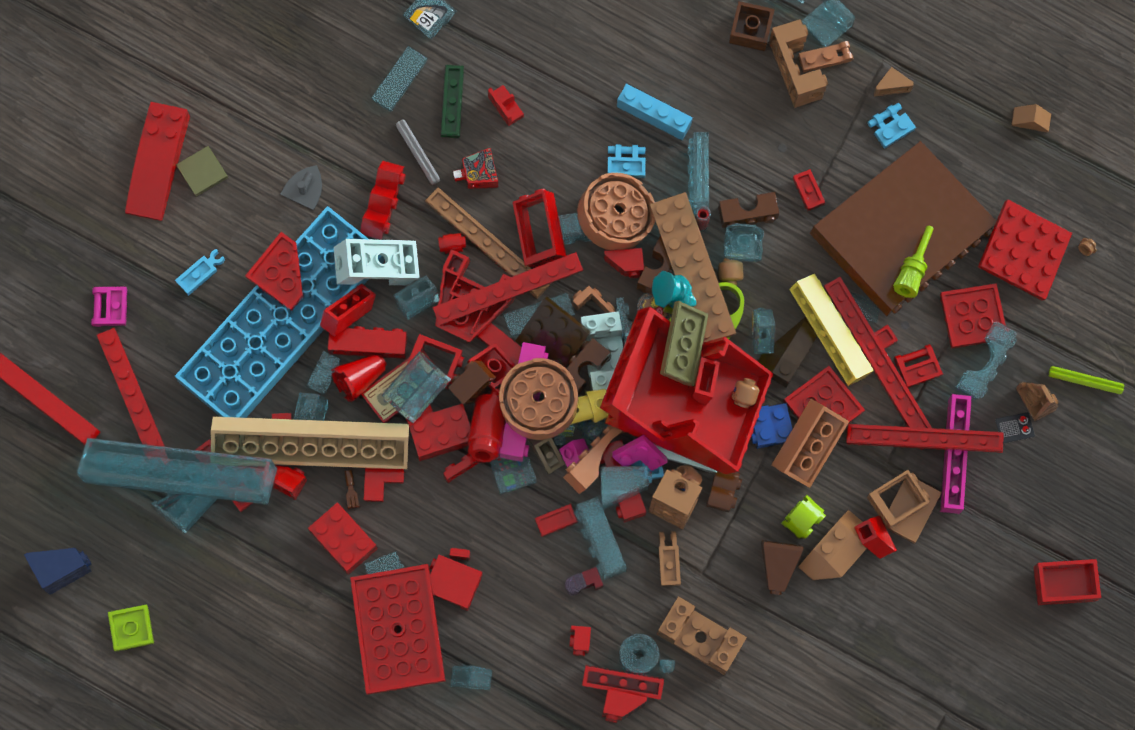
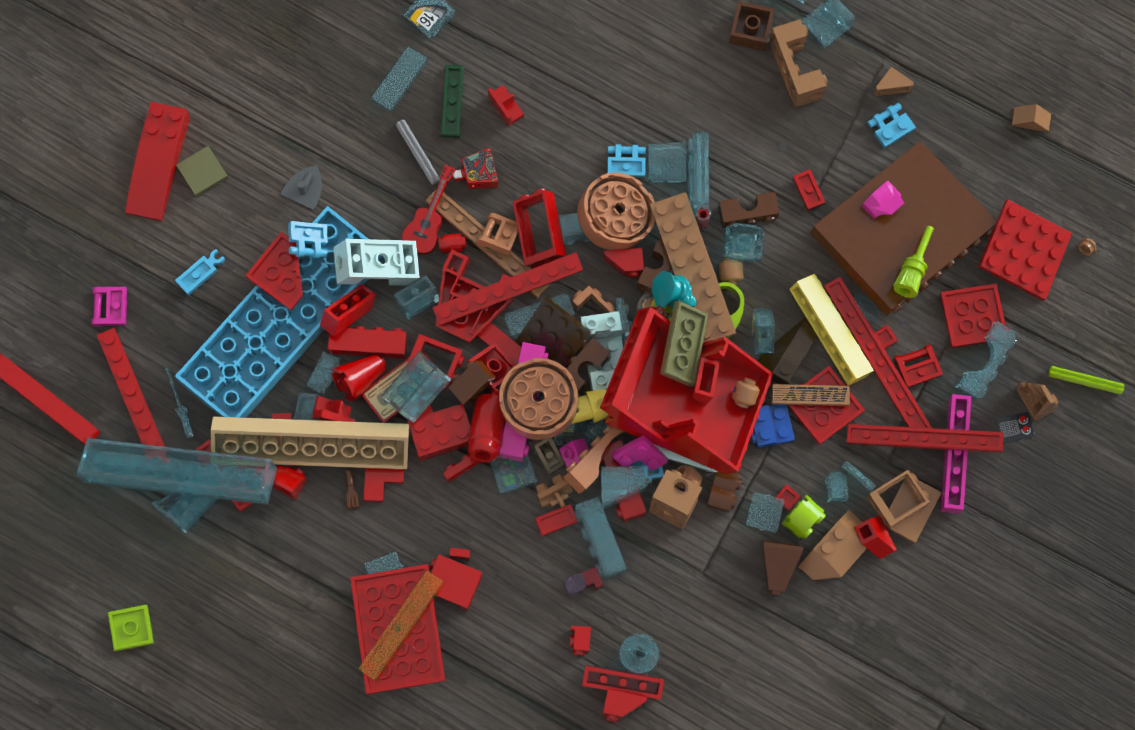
dark blue slope [24,548,92,595] -> none
red brick [308,502,378,575] -> none
red brick [360,161,406,240] -> none
clear light blue slope [451,665,492,690] -> none
medium azure brick [617,84,693,141] -> none
medium nougat plate [657,596,747,675] -> none
medium nougat hinge [659,531,681,586] -> none
clear light blue hinge [659,659,675,674] -> none
nougat slope [772,399,849,488] -> none
nougat plate [798,41,854,73] -> none
red piece [1033,559,1101,605] -> none
none -> clear light blue sword [165,367,194,438]
none -> medium azure plate [288,221,328,259]
none -> red panel [312,396,356,422]
none -> clear yellow tile [358,571,444,681]
none -> red piece [402,165,456,255]
none -> nougat plate [477,213,518,255]
none -> medium nougat hips [536,474,573,508]
none -> clear light blue plate [648,141,686,182]
none -> clear light blue piece [746,492,785,533]
none -> medium nougat tile [772,384,850,406]
none -> red tile [774,485,801,512]
none -> clear light blue brick [825,472,848,502]
none -> clear light blue tile [841,461,876,493]
none -> dark pink slope [862,181,905,219]

